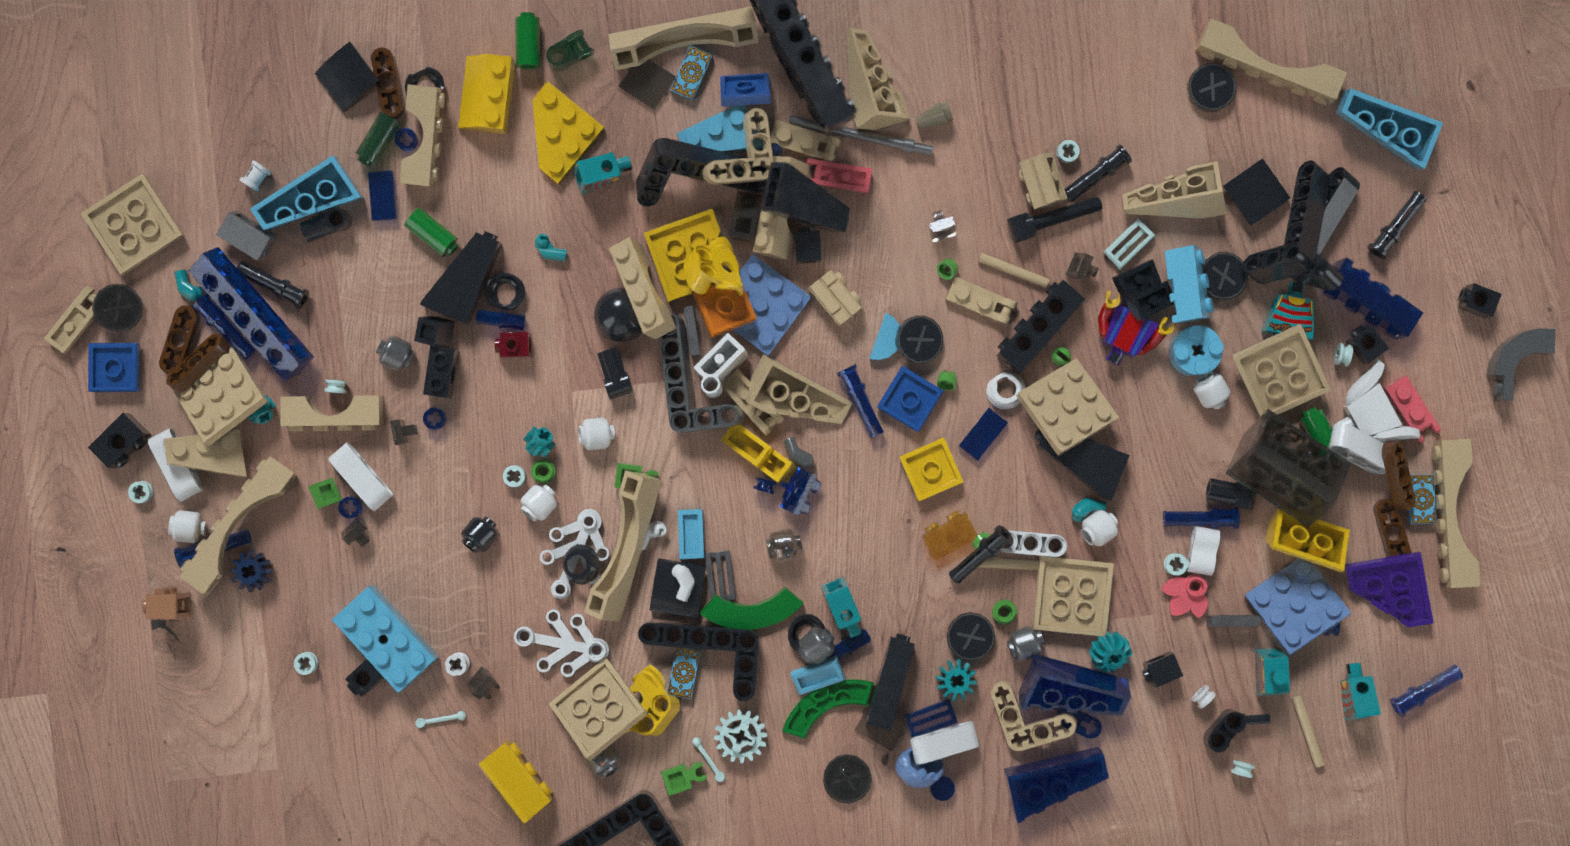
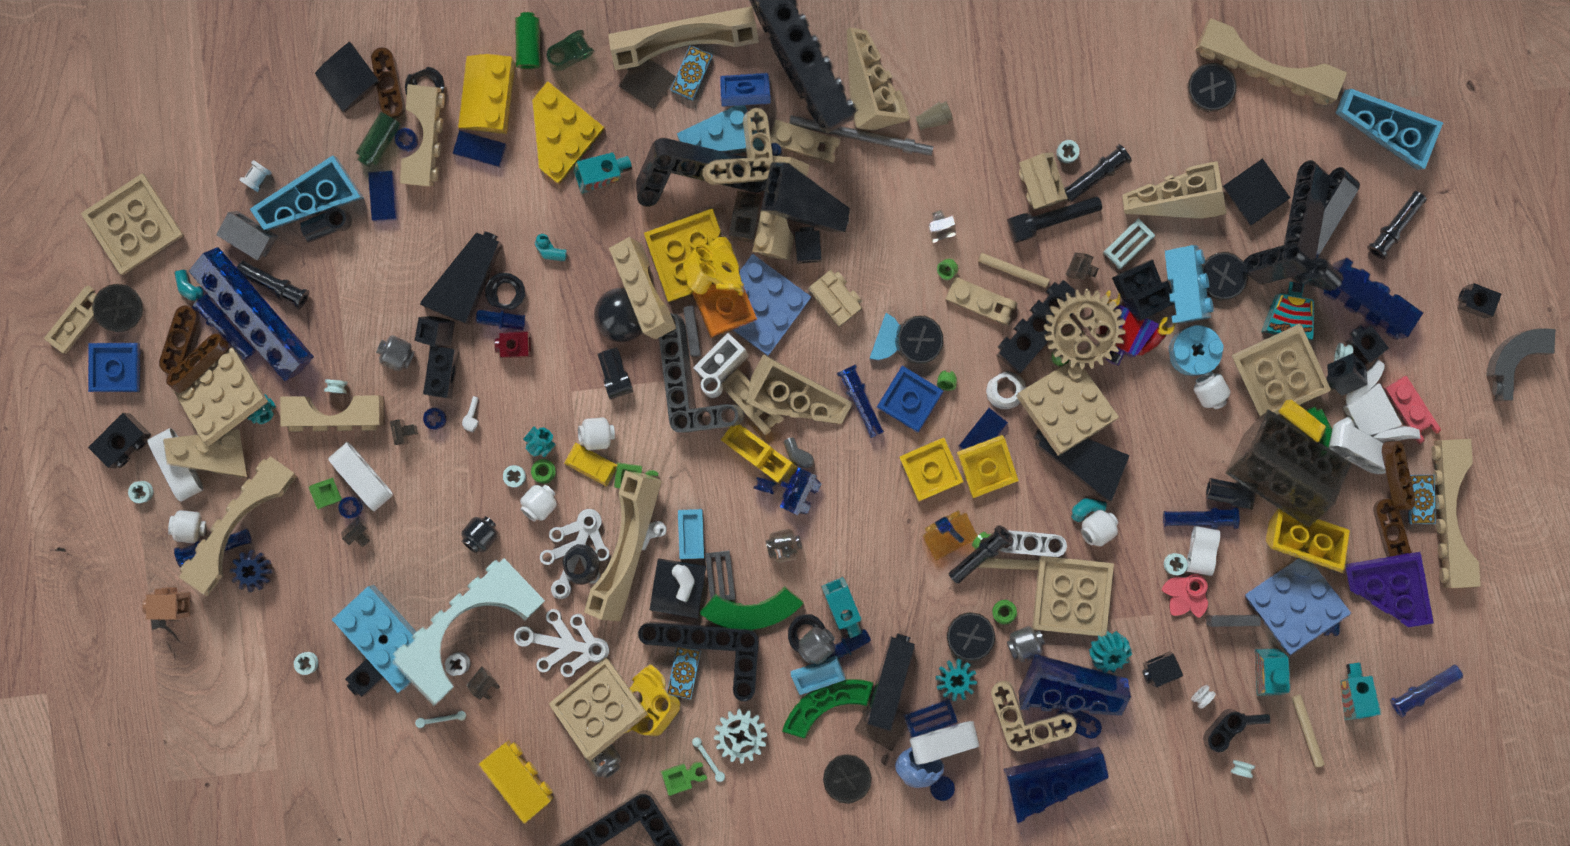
green brick [404,207,459,257] -> none
coral hinge [806,159,872,194] -> none
none -> light aqua arch [393,558,545,706]
none -> clear blue tile [452,130,507,168]
none -> white hand [462,396,479,433]
none -> yellow tile [564,442,617,487]
none -> clear blue hand [935,517,964,543]
none -> yellow plate [957,435,1019,498]
none -> tan gear [1044,289,1125,369]
none -> yellow tile [1278,399,1326,442]
none -> black brick [1326,353,1368,396]

